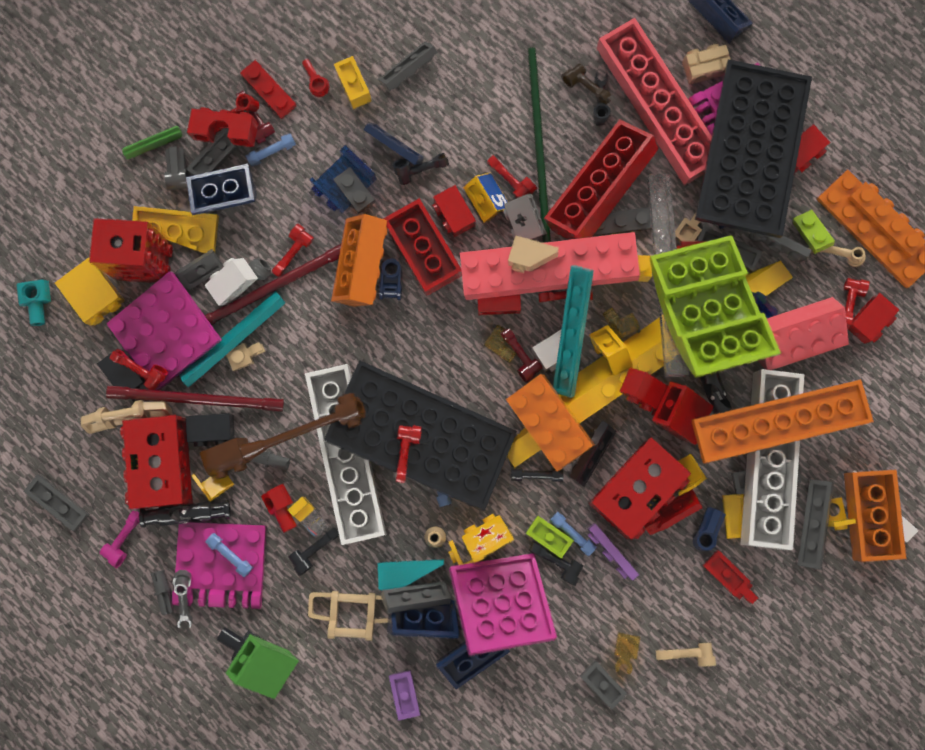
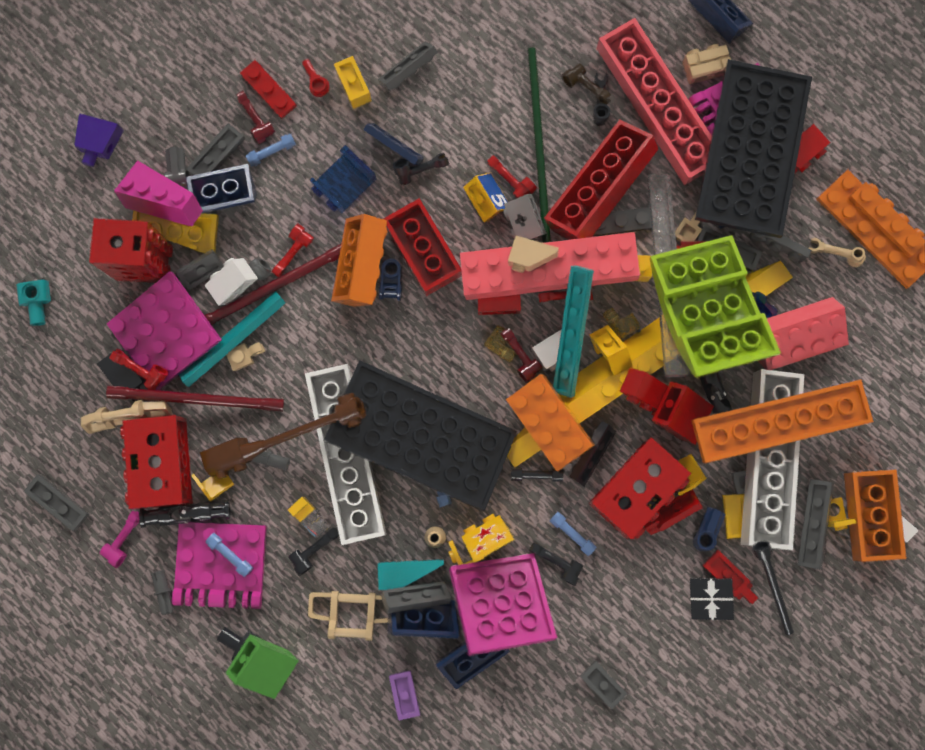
yellow brick [55,257,125,326] -> none
bright green axle [122,126,183,159] -> none
dark grey brick [173,570,193,628] -> none
black brick [186,414,234,447] -> none
red arch [187,107,258,147] -> none
red brick [219,93,260,131] -> none
red piece [261,484,297,533] -> none
dark grey plate [333,167,375,214] -> none
red brick [395,425,421,483] -> none
red brick [432,185,476,238] -> none
lime plate [526,515,574,559] -> none
medium lavender plate [587,523,639,581] -> none
clear yellow plate [614,632,640,674] -> none
tan brick [656,643,716,666] -> none
lime plate [792,210,835,254] -> none
red brick [843,278,870,330] -> none
red brick [849,293,899,344] -> none
none -> dark purple torso [74,113,124,167]
none -> dark pink wedge [114,160,203,227]
none -> black sticker [690,579,734,620]
none -> black piece [752,541,794,635]

